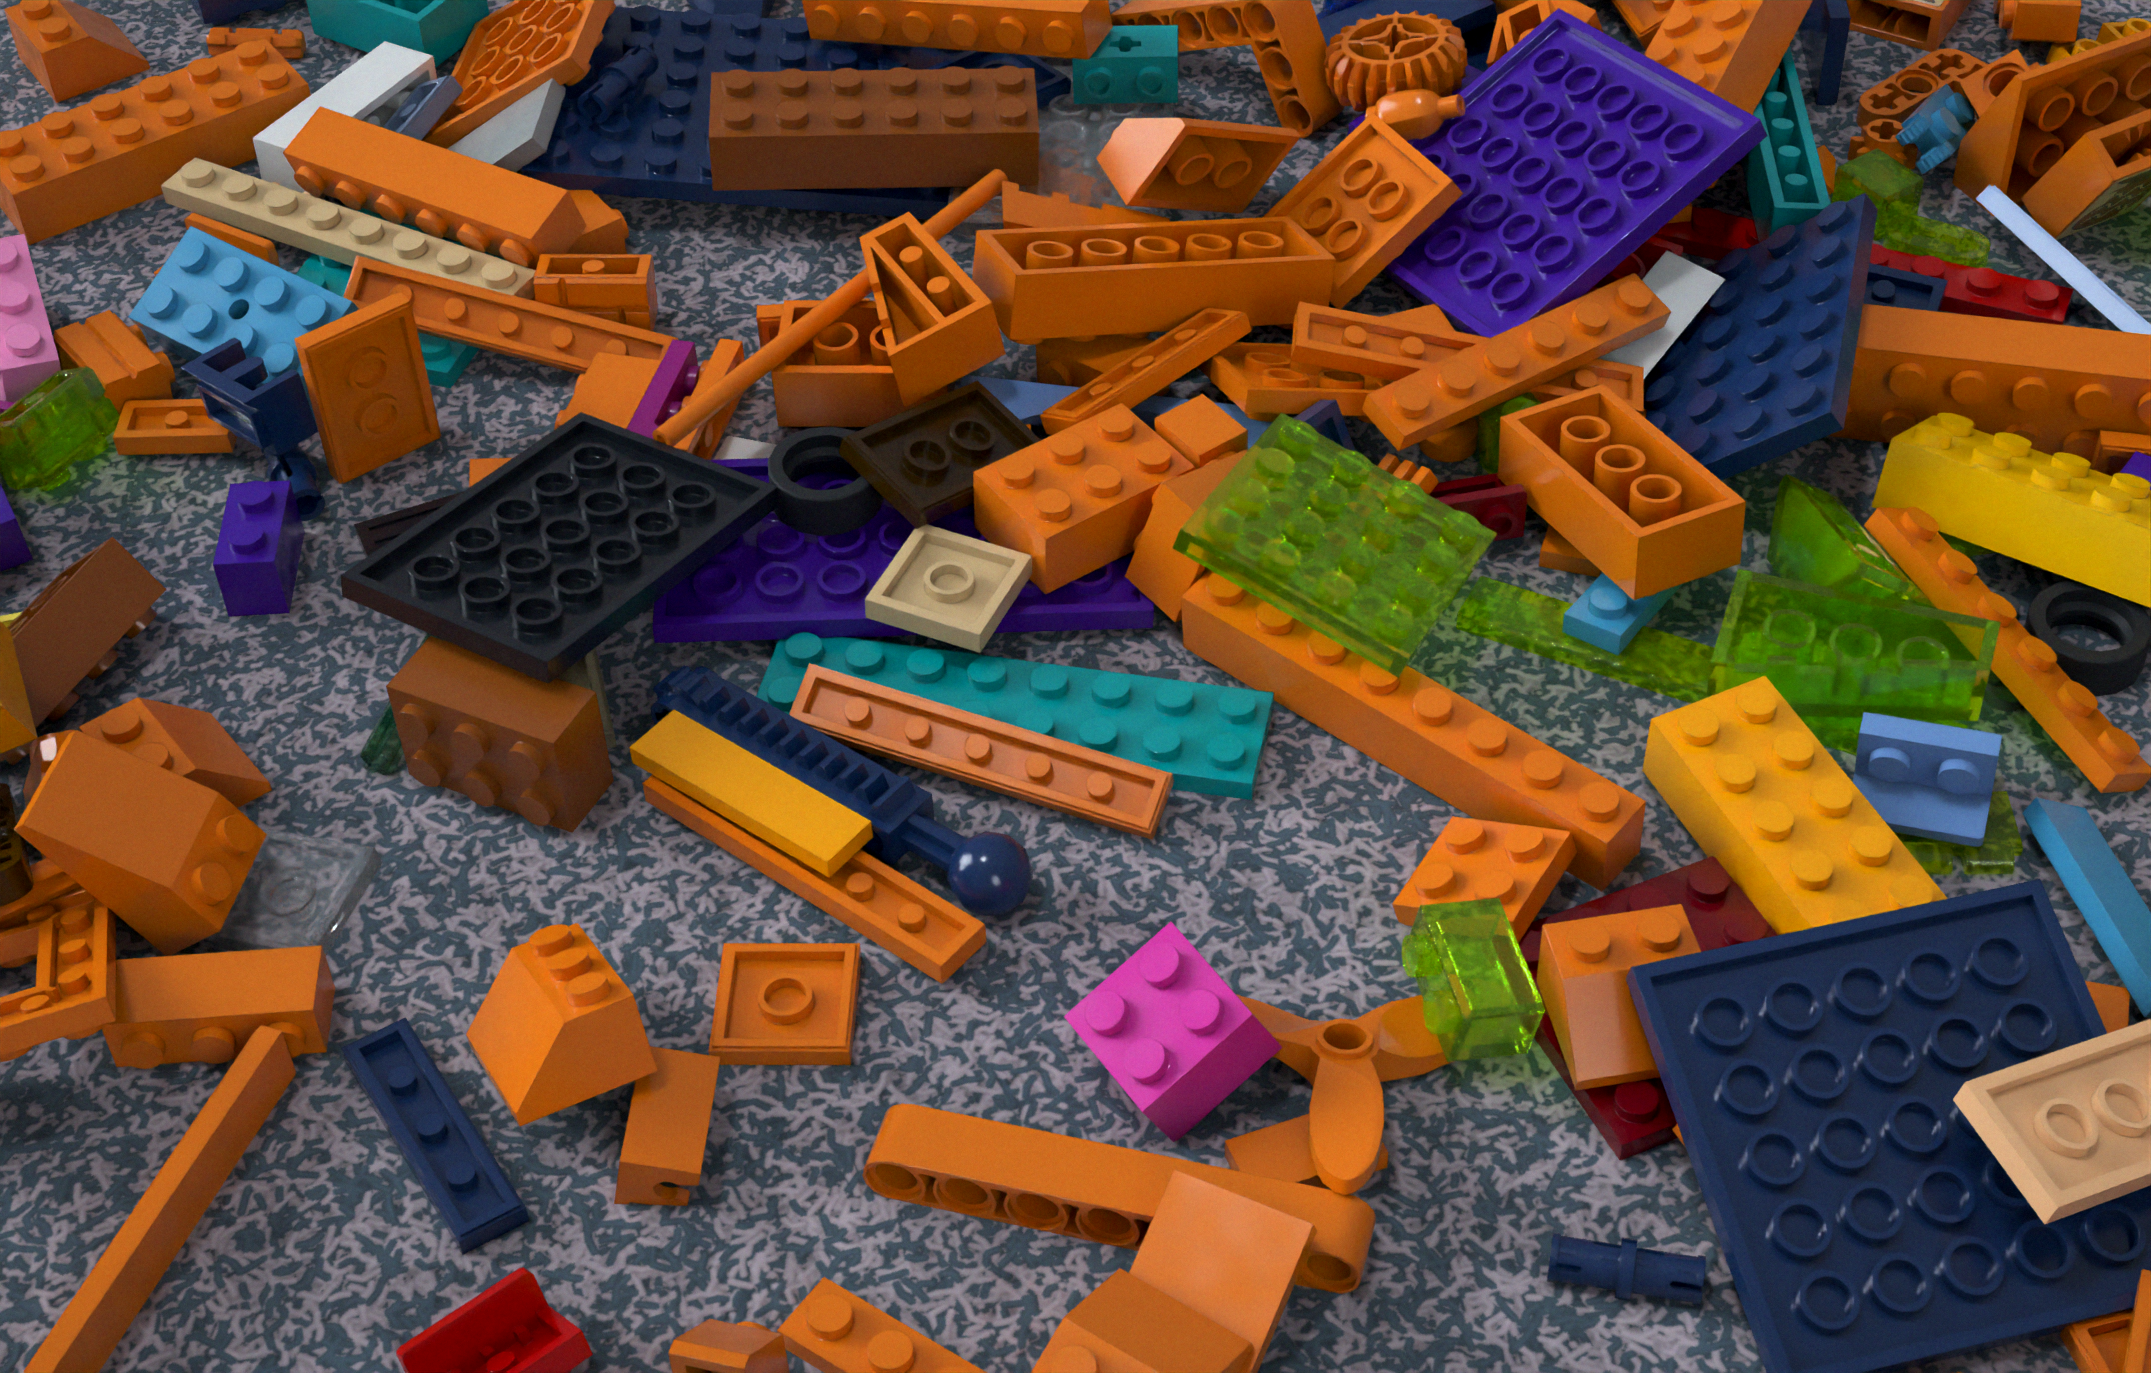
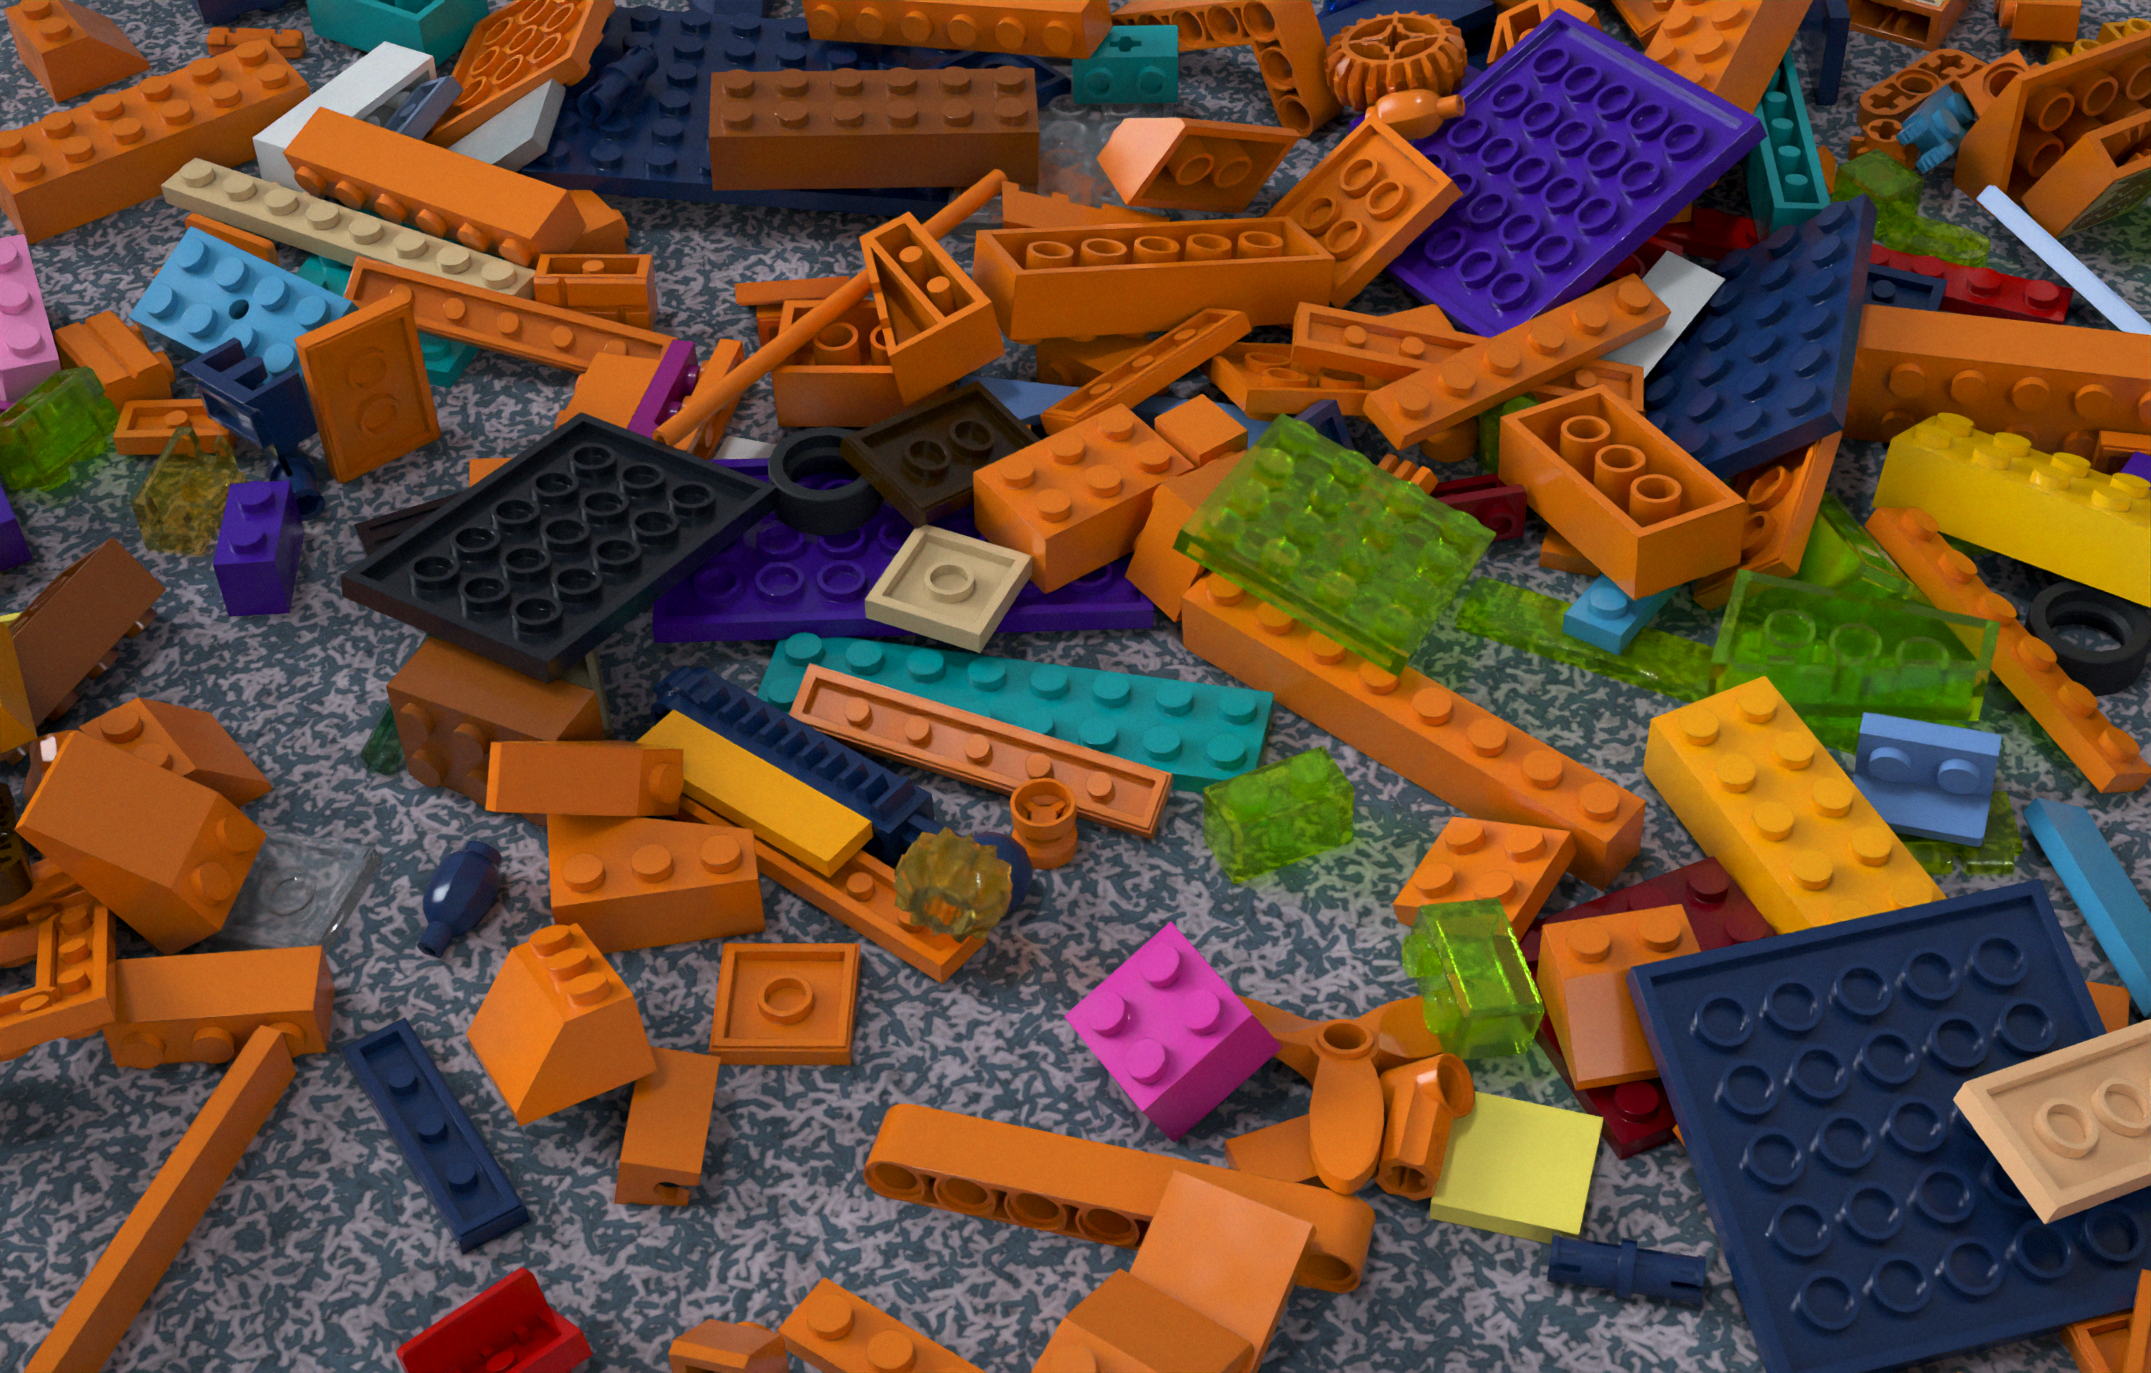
none -> clear yellow hinge [131,426,246,556]
none -> dark blue plant [417,841,503,958]
none -> orange slope [485,740,684,817]
none -> orange wedge [547,814,766,954]
none -> orange tile [734,276,853,306]
none -> clear yellow gear [892,827,1013,944]
none -> orange wheel [1009,778,1078,870]
none -> clear neon green brick [1203,745,1355,885]
none -> orange piece [1373,1053,1475,1201]
none -> light yellow tile [1429,1091,1604,1244]
none -> orange tile [1692,431,1843,611]

